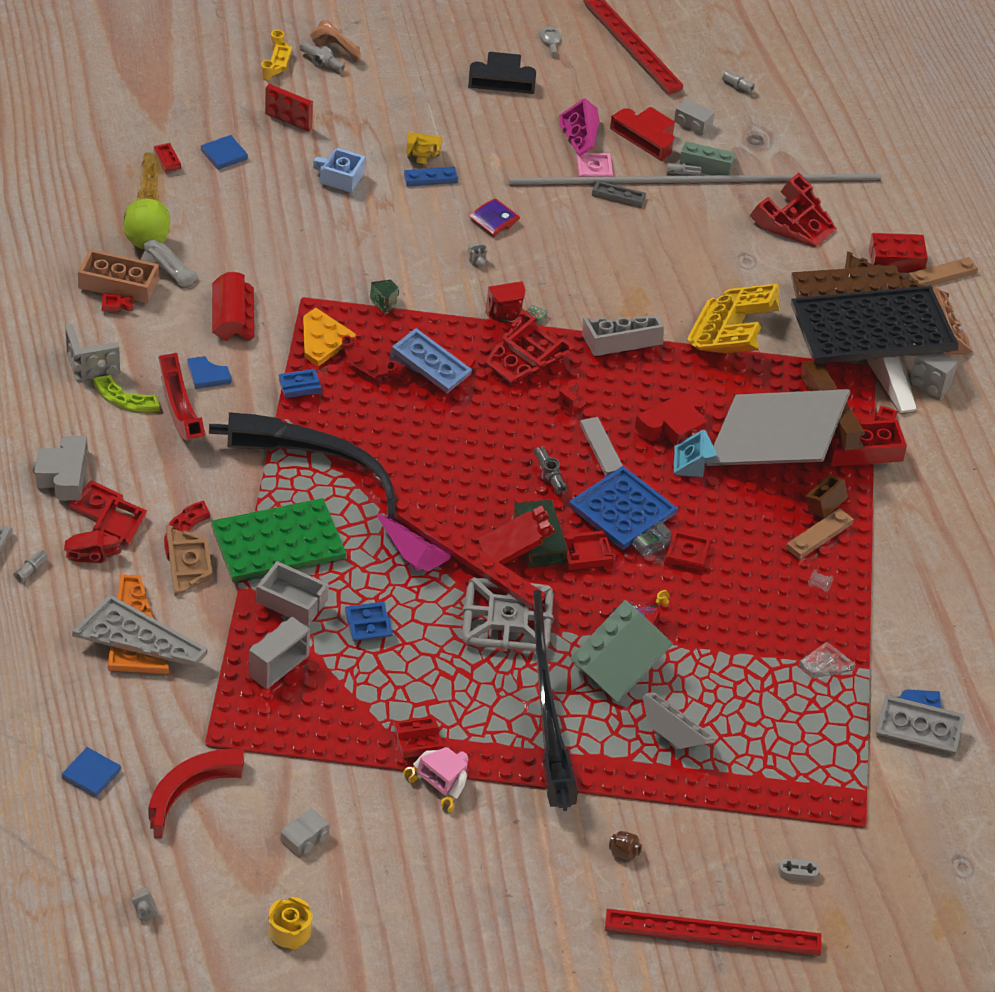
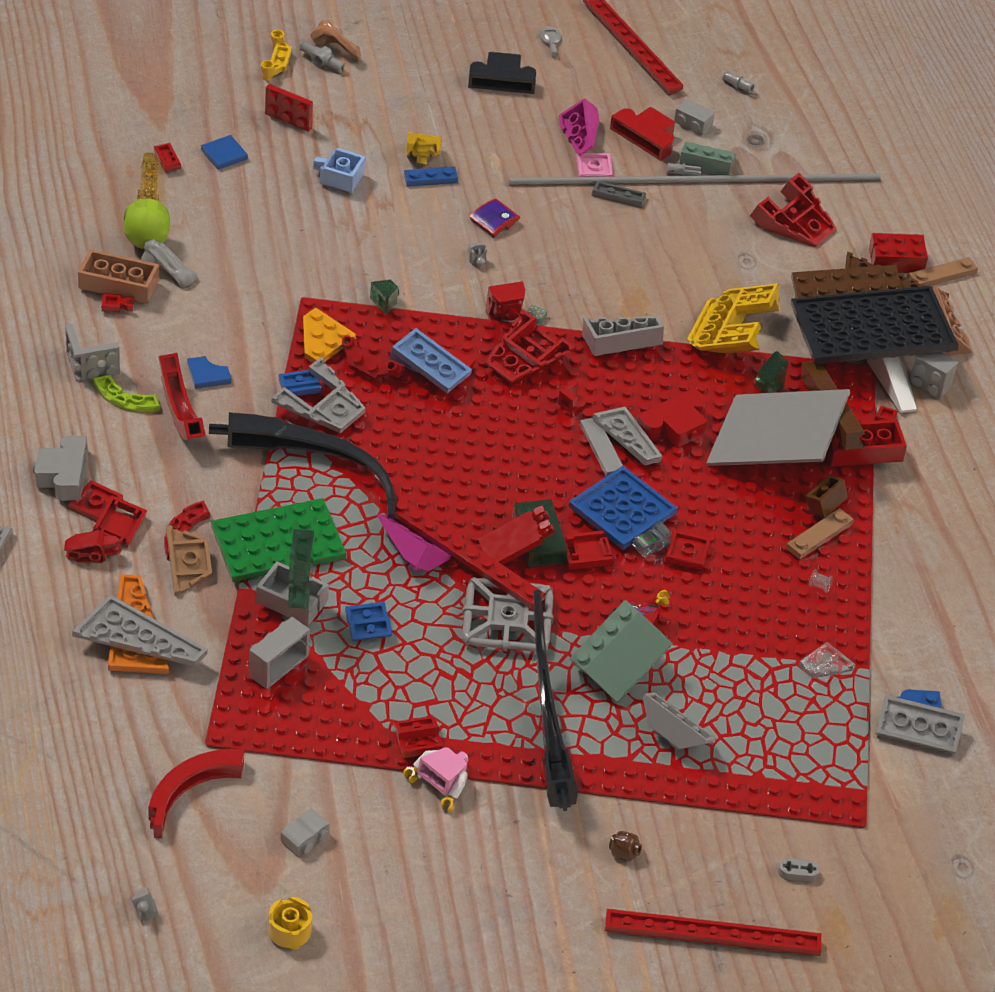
light grey axle [13,550,48,583] -> none
blue tile [62,747,121,797] -> none
red brick [212,272,255,341] -> none
dark grey pin [534,447,568,494] -> none
medium azure slope [674,429,717,477] -> none
none -> light grey wing [271,357,366,433]
none -> clear green brick [288,529,314,609]
none -> light grey wing [592,407,662,465]
none -> clear green slope [755,351,789,393]

